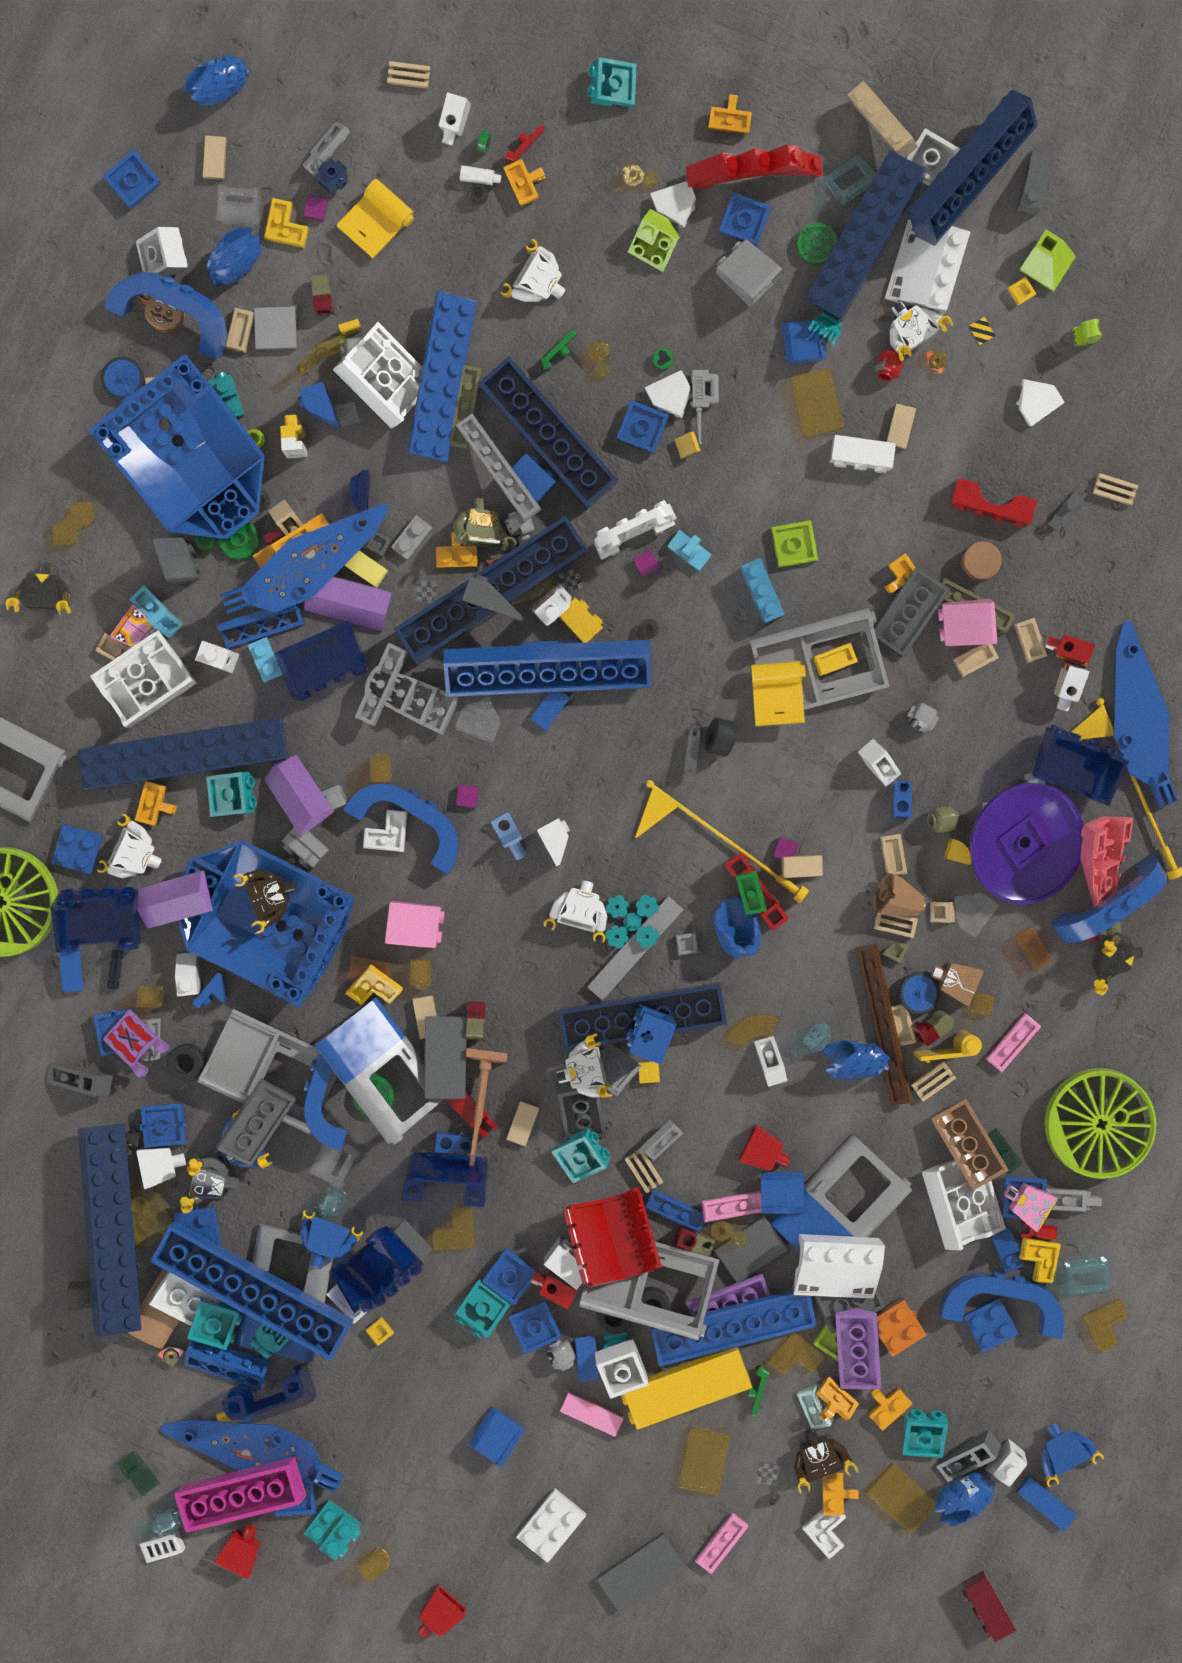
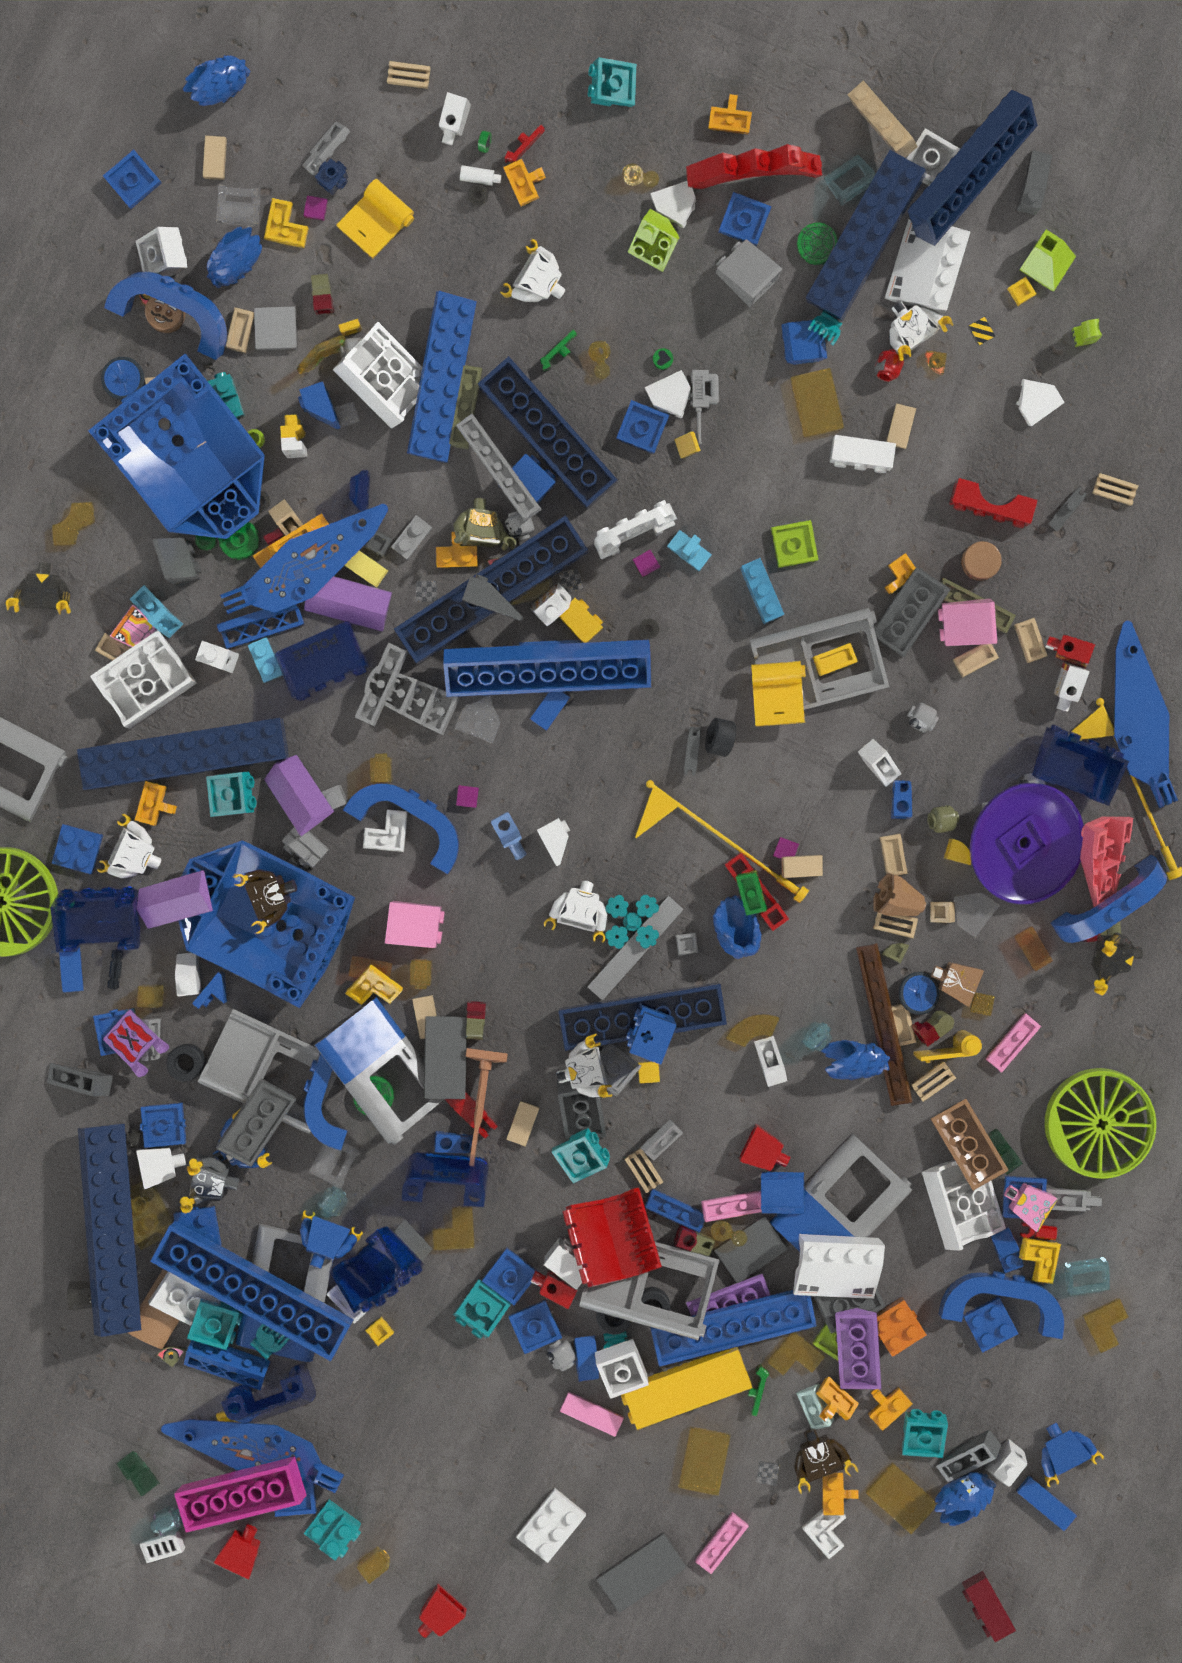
blue slope [469,1407,526,1466] -> none

